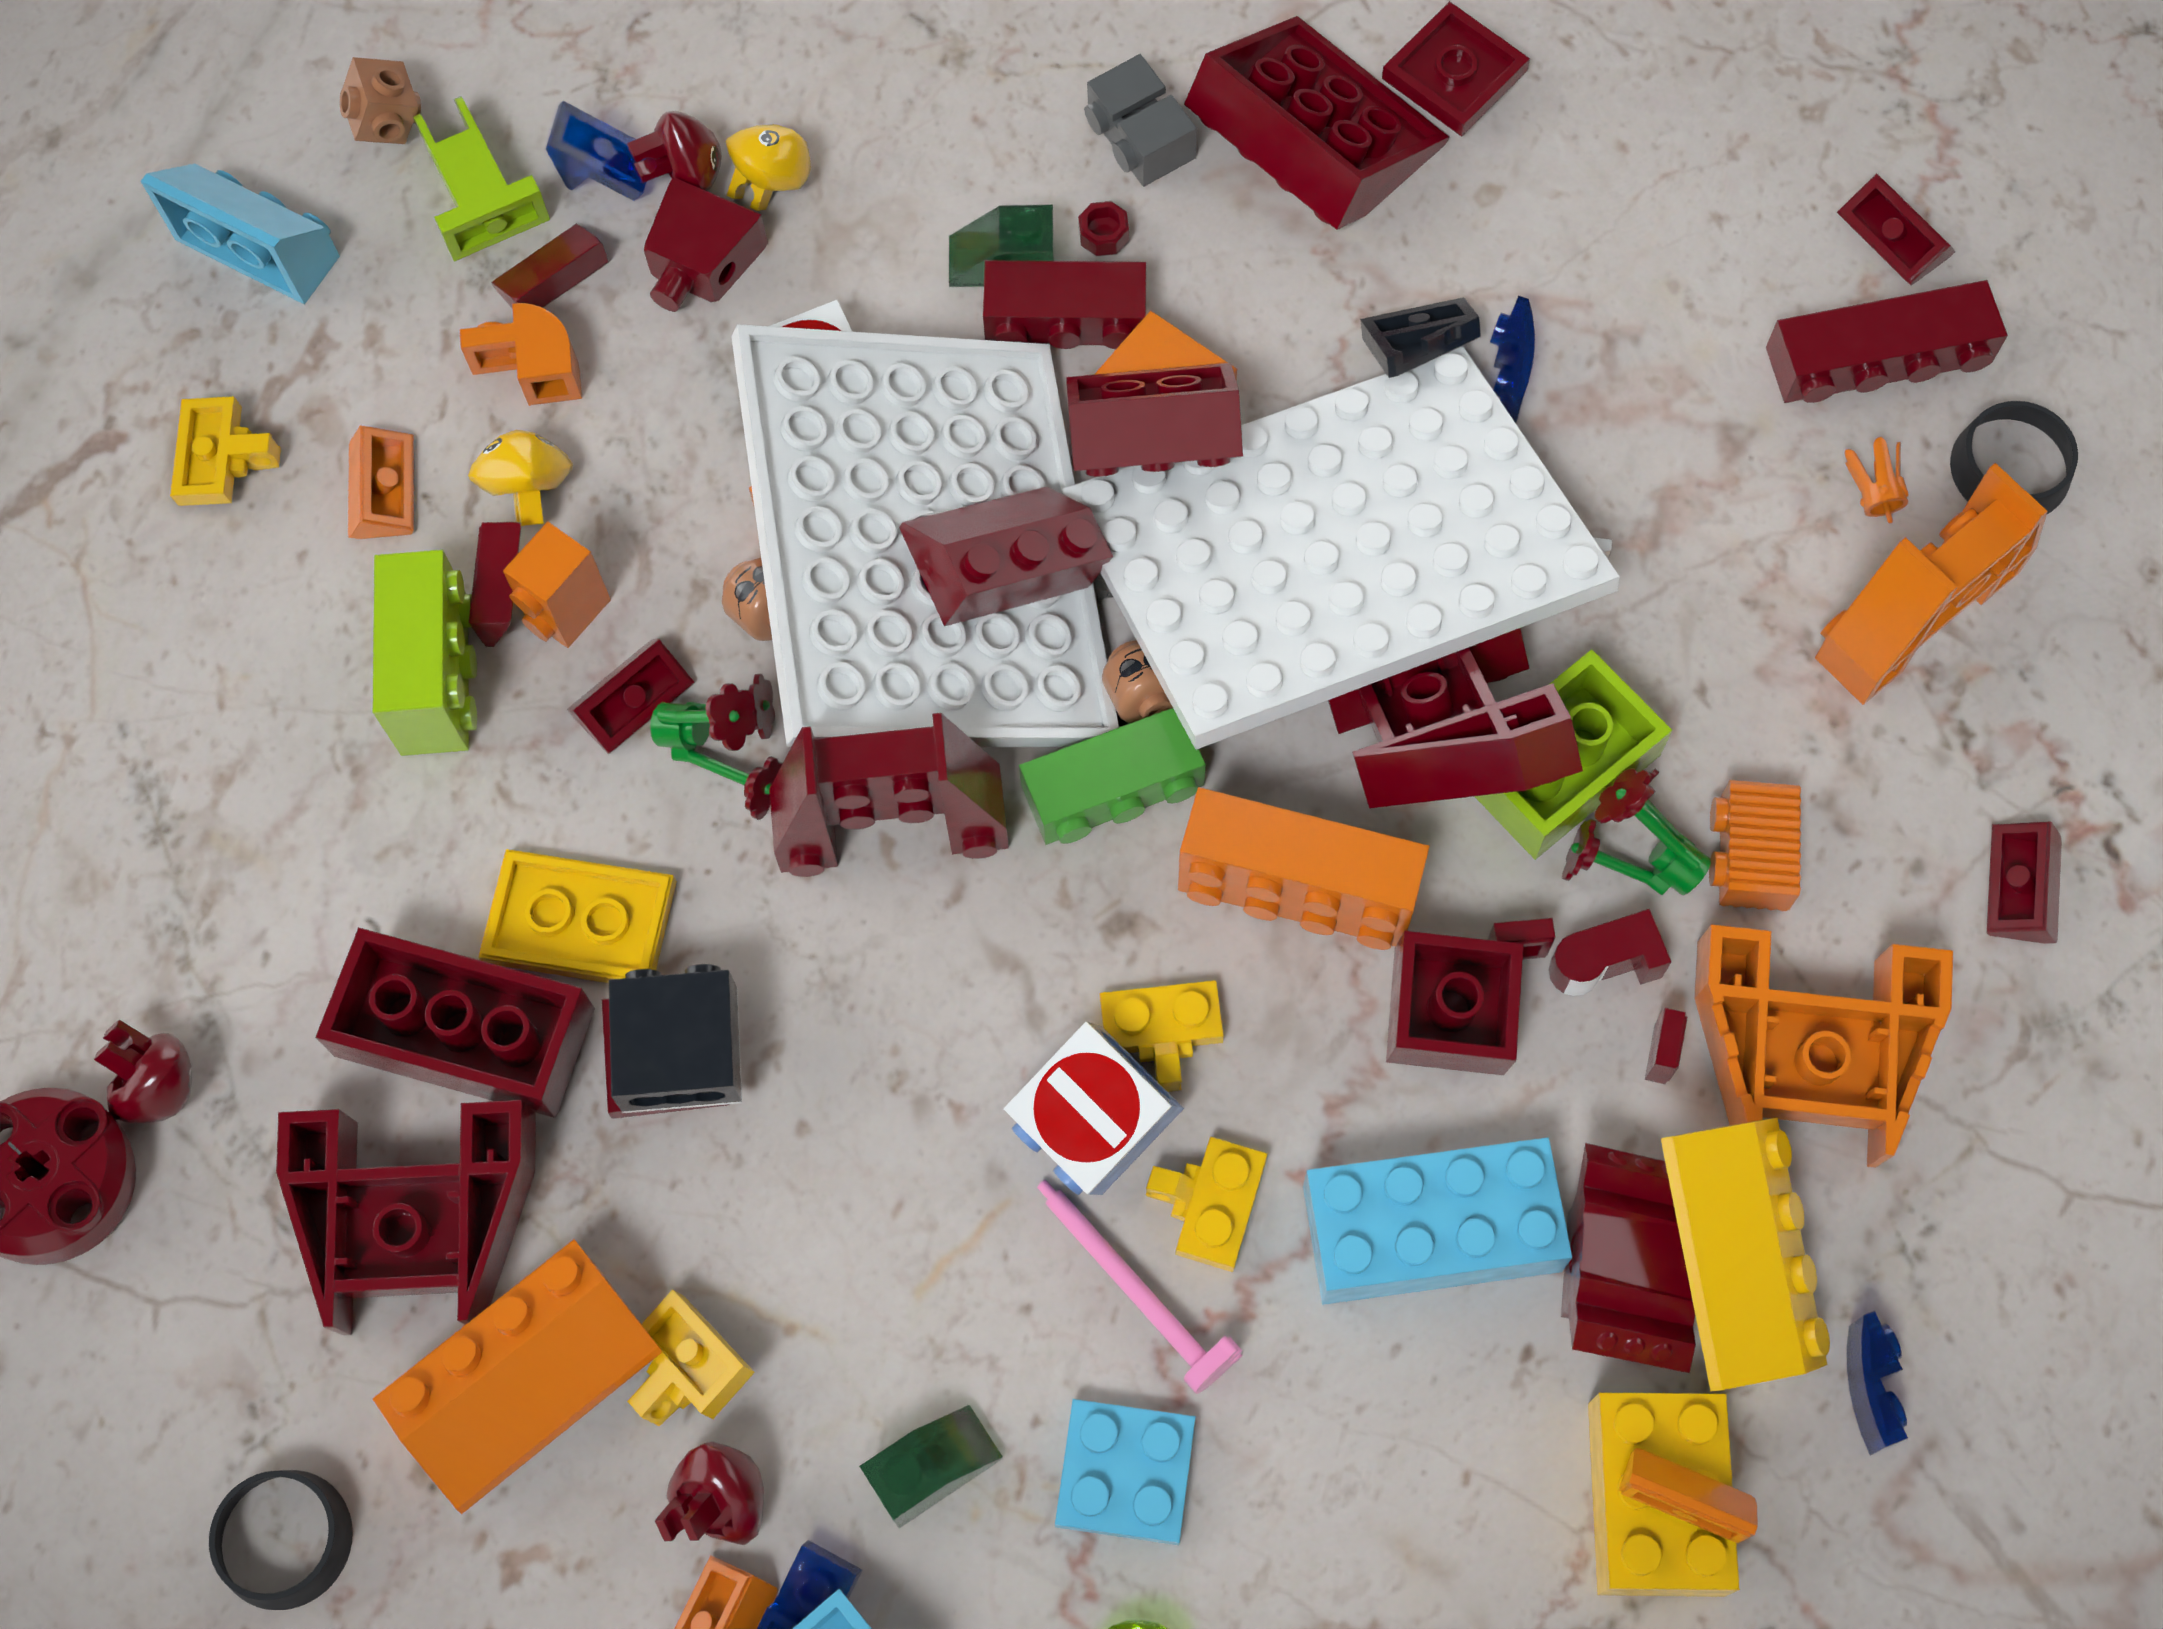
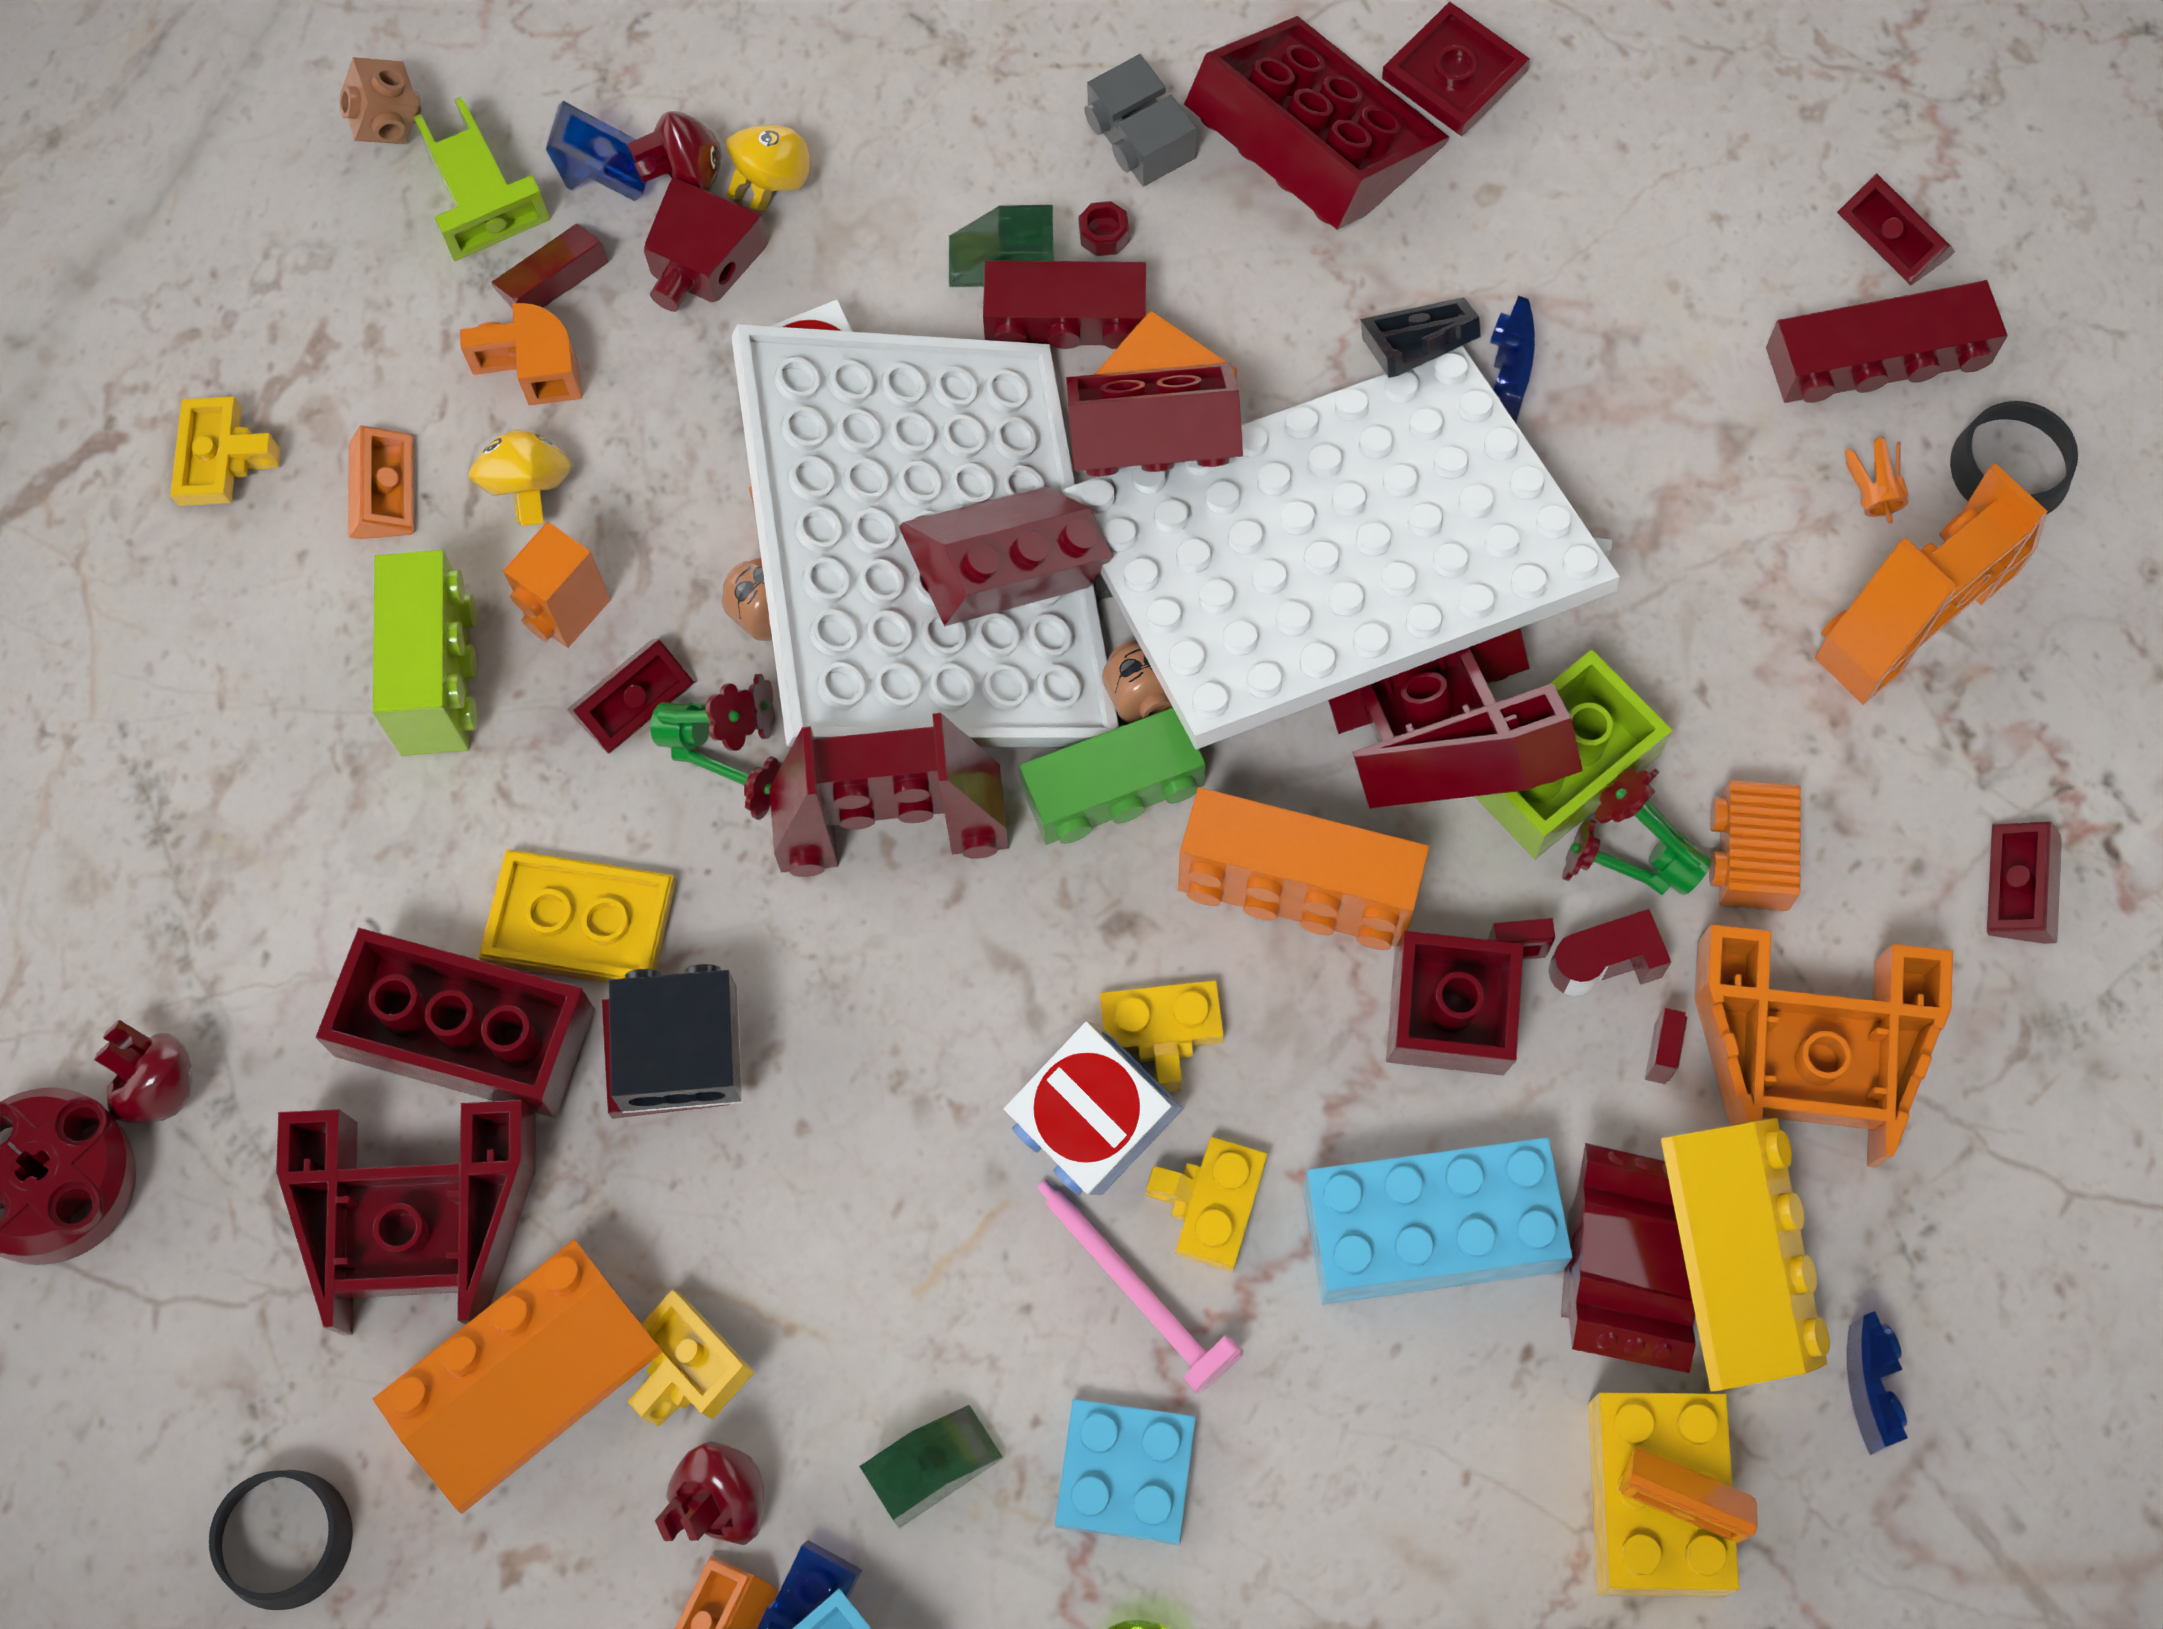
medium azure slope [140,163,340,305] -> none
dark red slope [468,522,521,647] -> none

